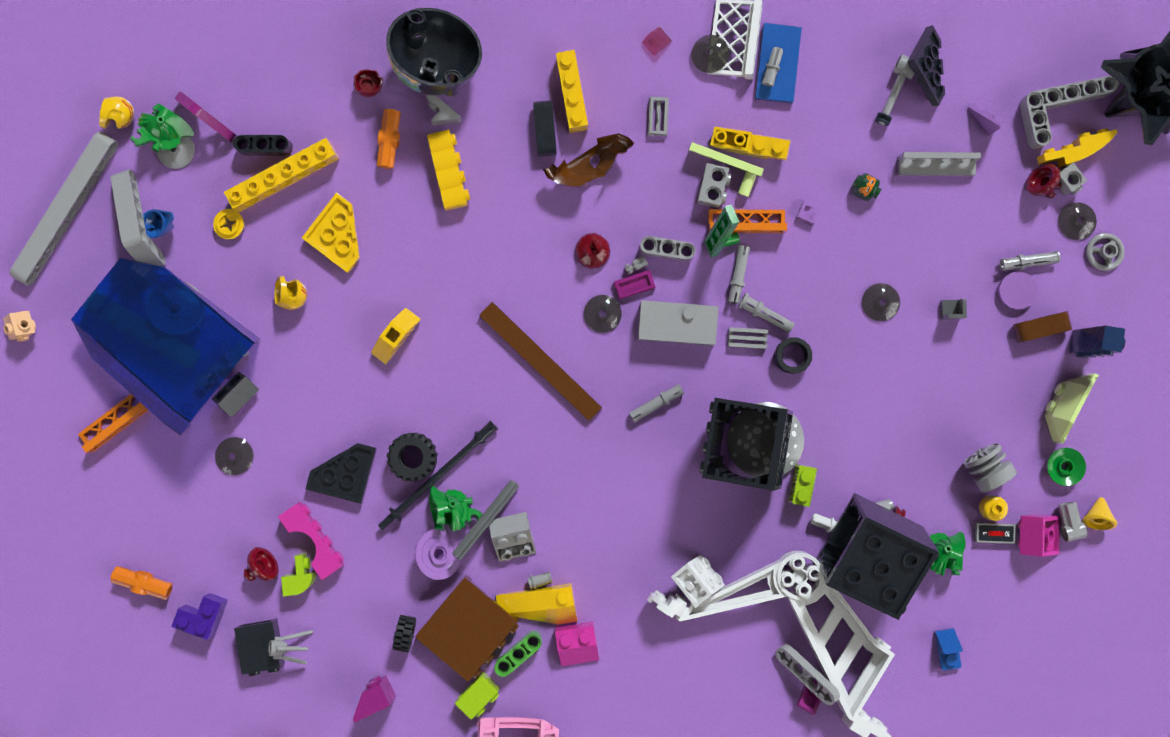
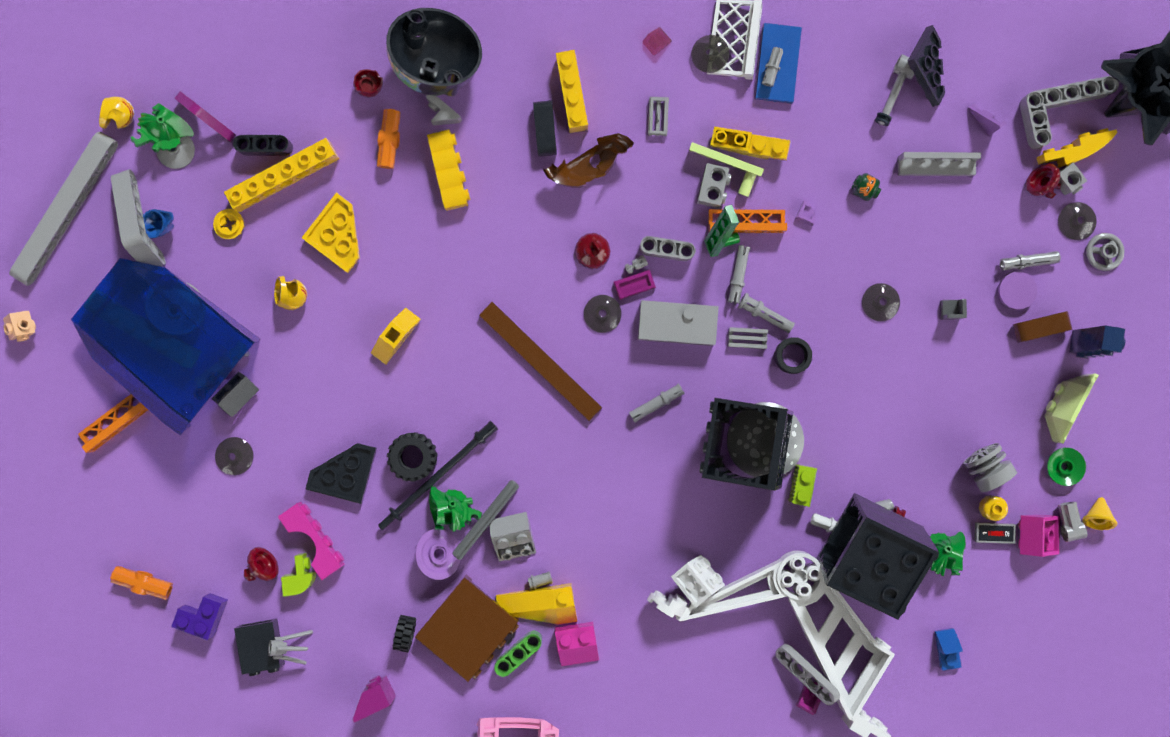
lime brick [455,671,500,720] -> none

